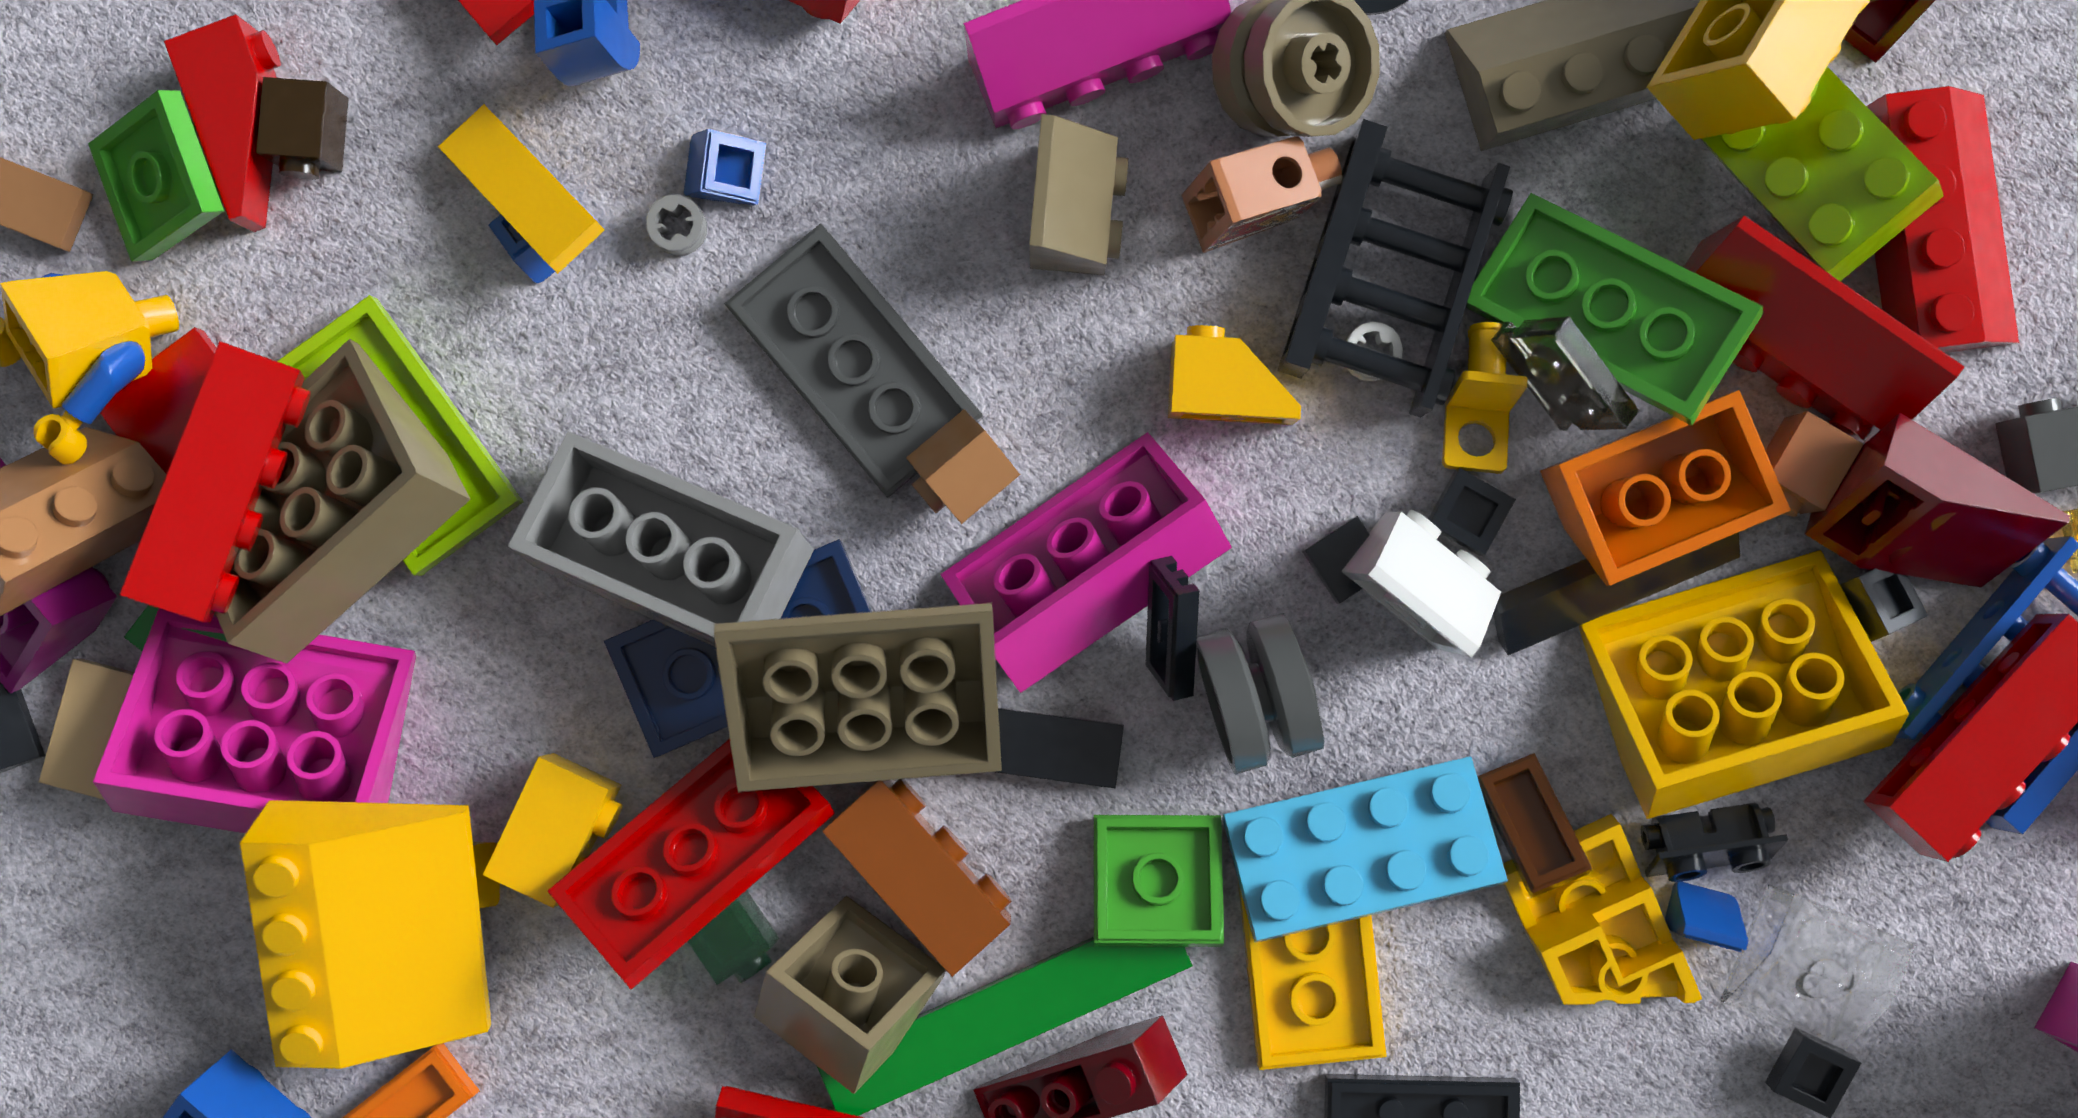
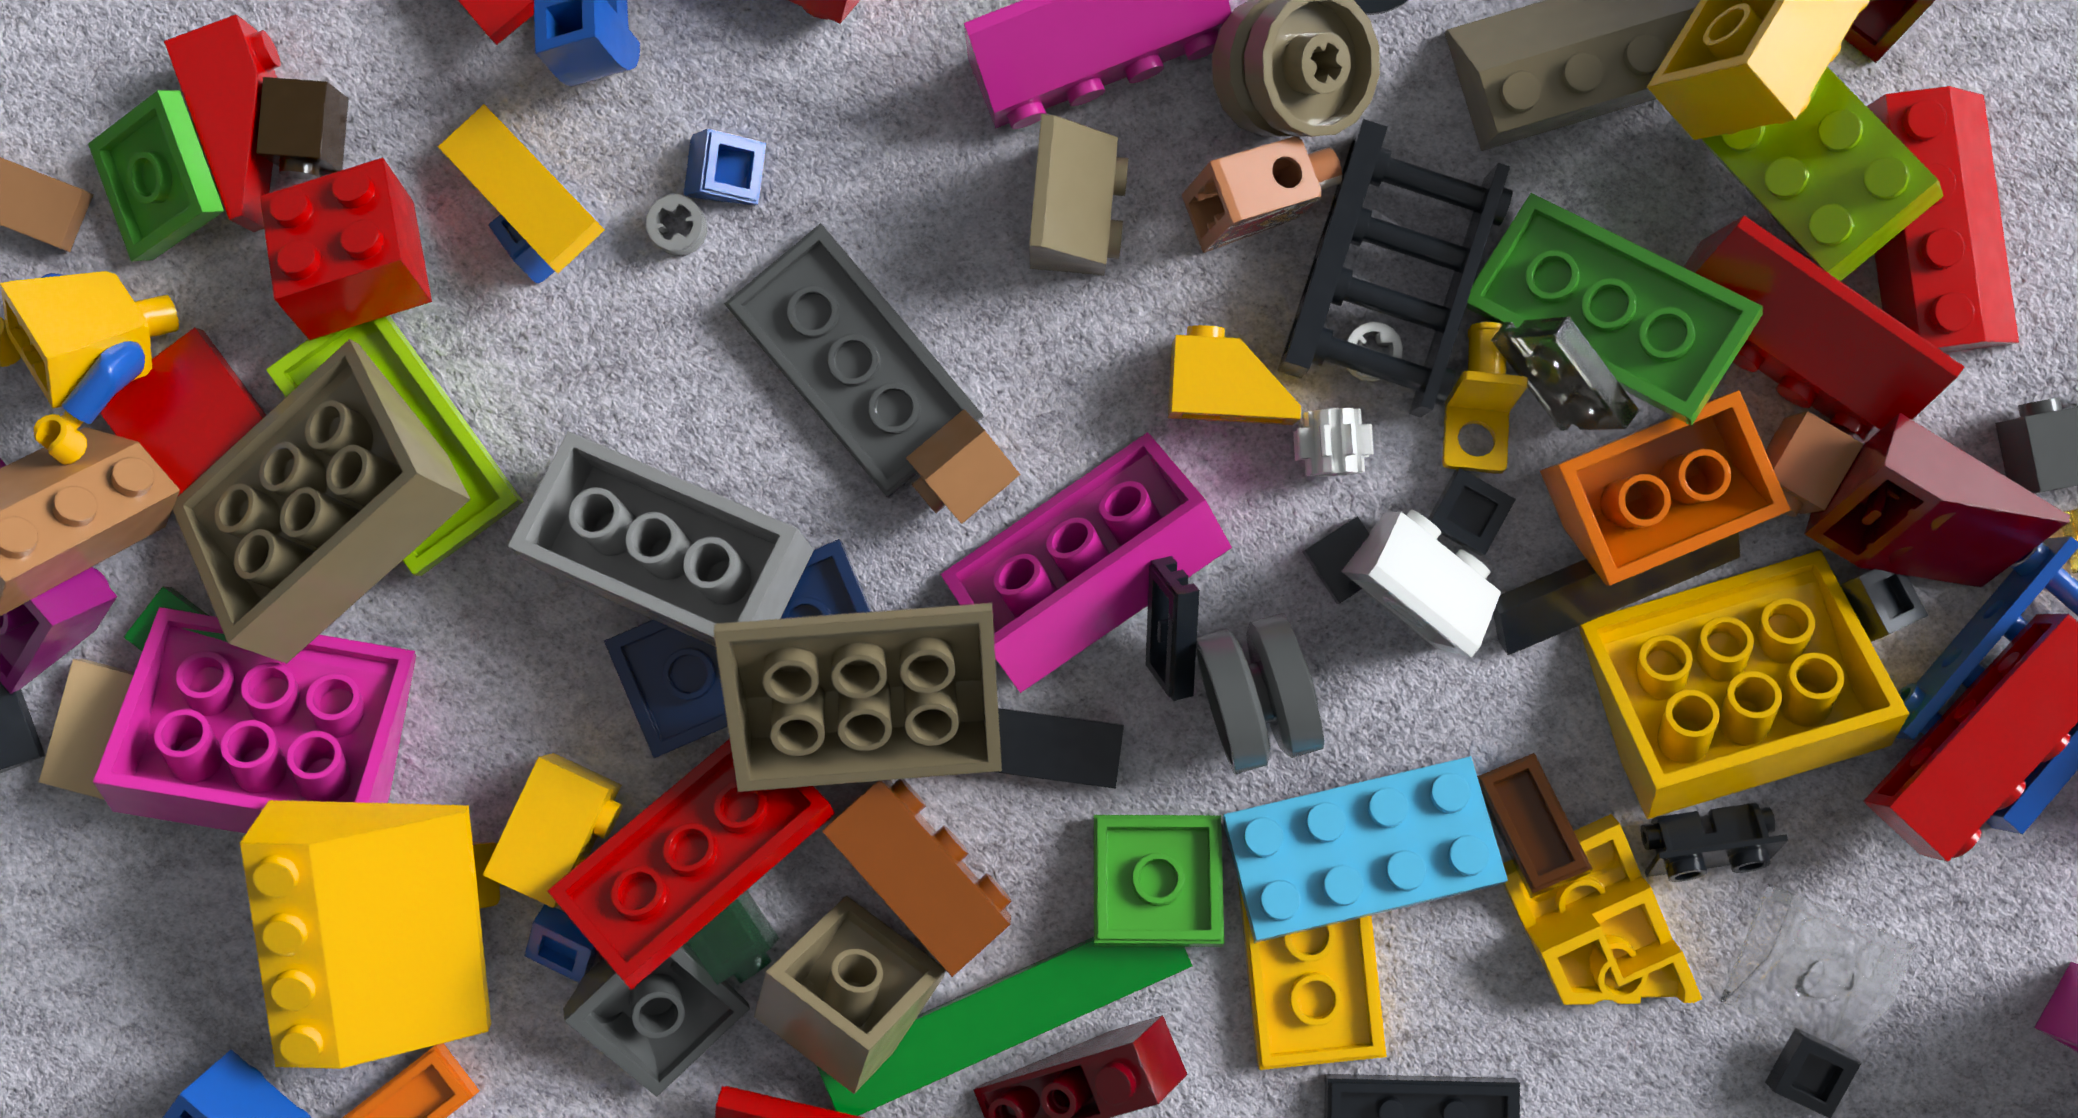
red slope [120,341,311,623] -> none
blue slope [1665,882,1749,952] -> none
none -> red brick [260,157,432,340]
none -> blue plate [524,904,597,983]
none -> dark grey slope [563,943,750,1097]
none -> white gear [1293,408,1374,477]

